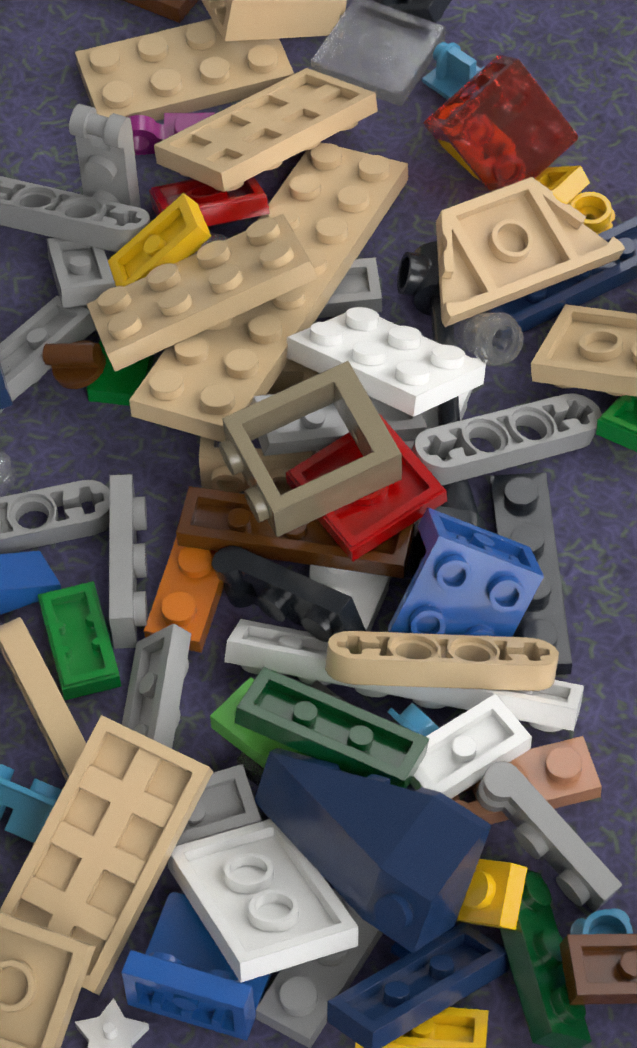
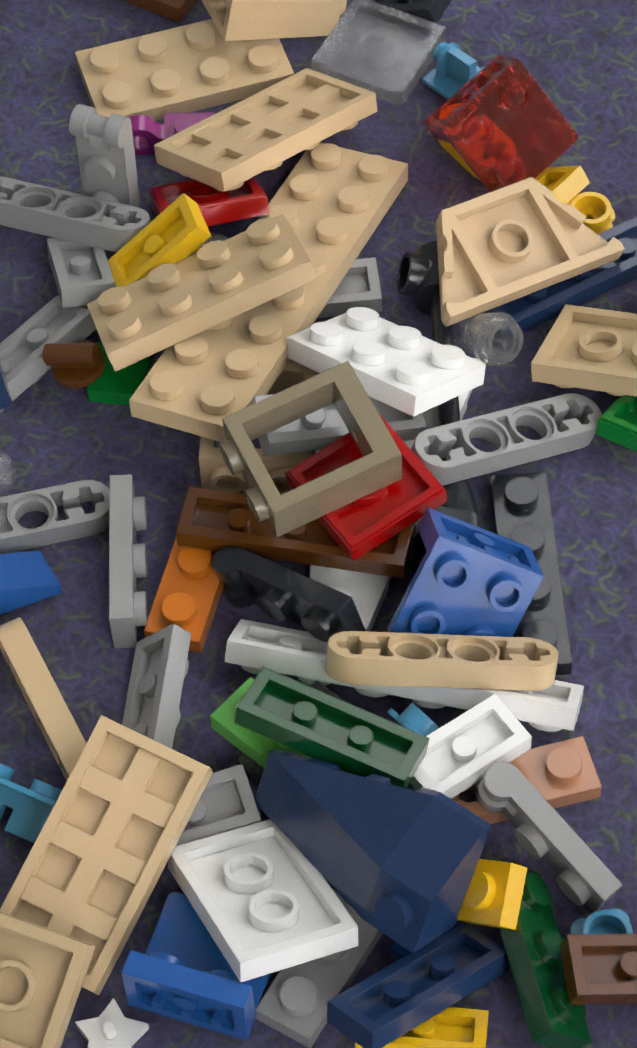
green plate [38,581,122,701] -> none

